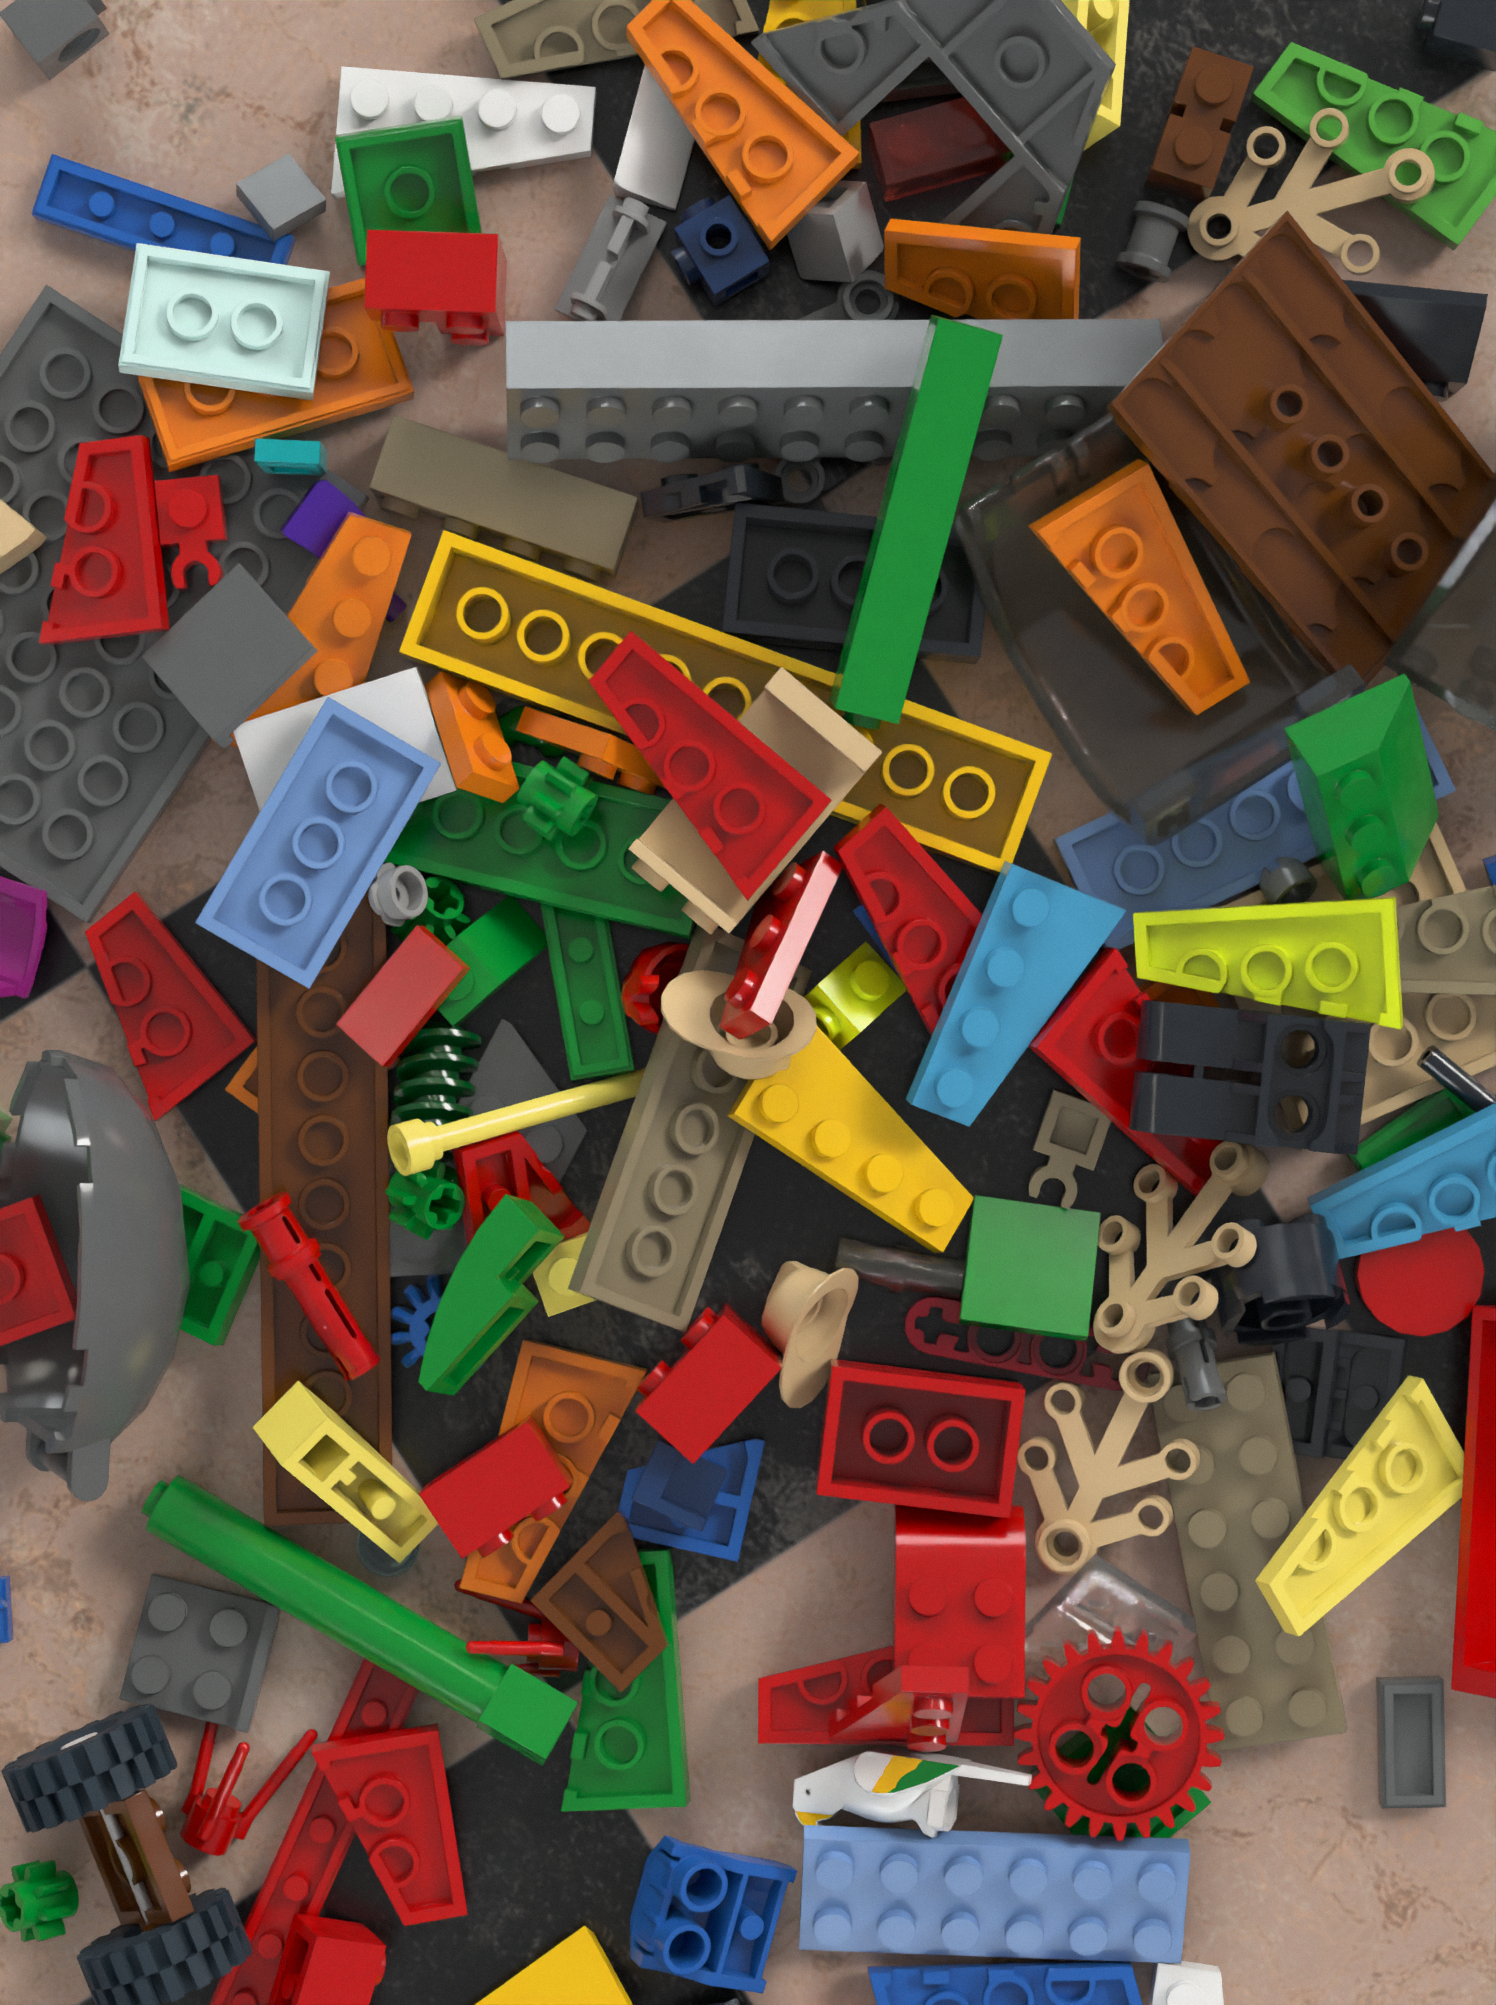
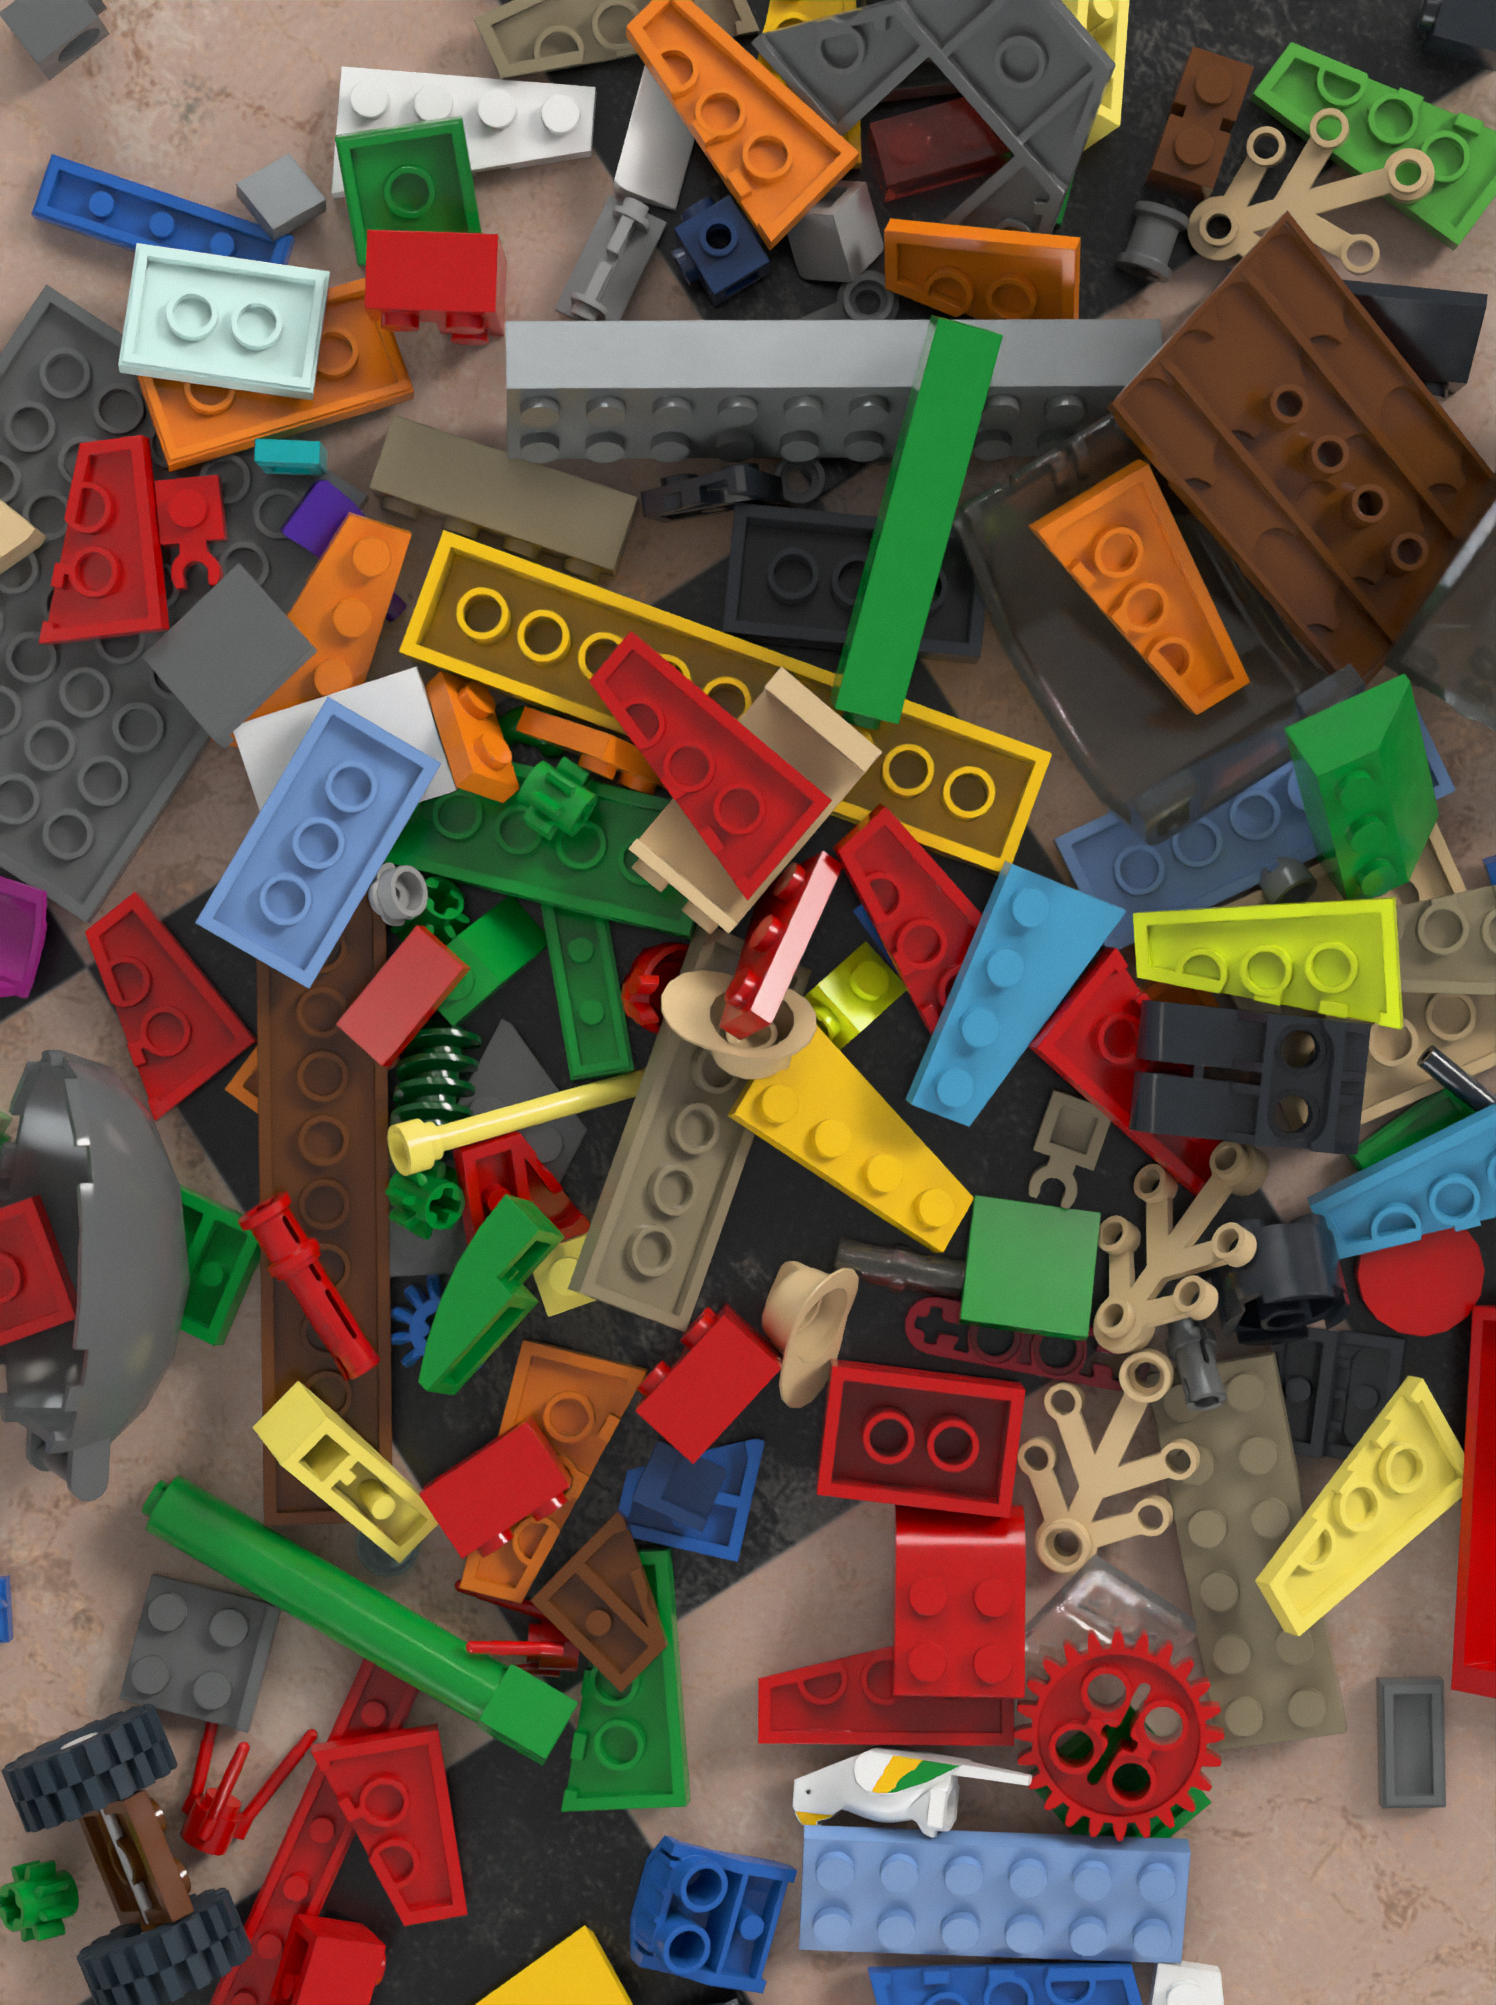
red wing [829,1665,969,1752] -> none

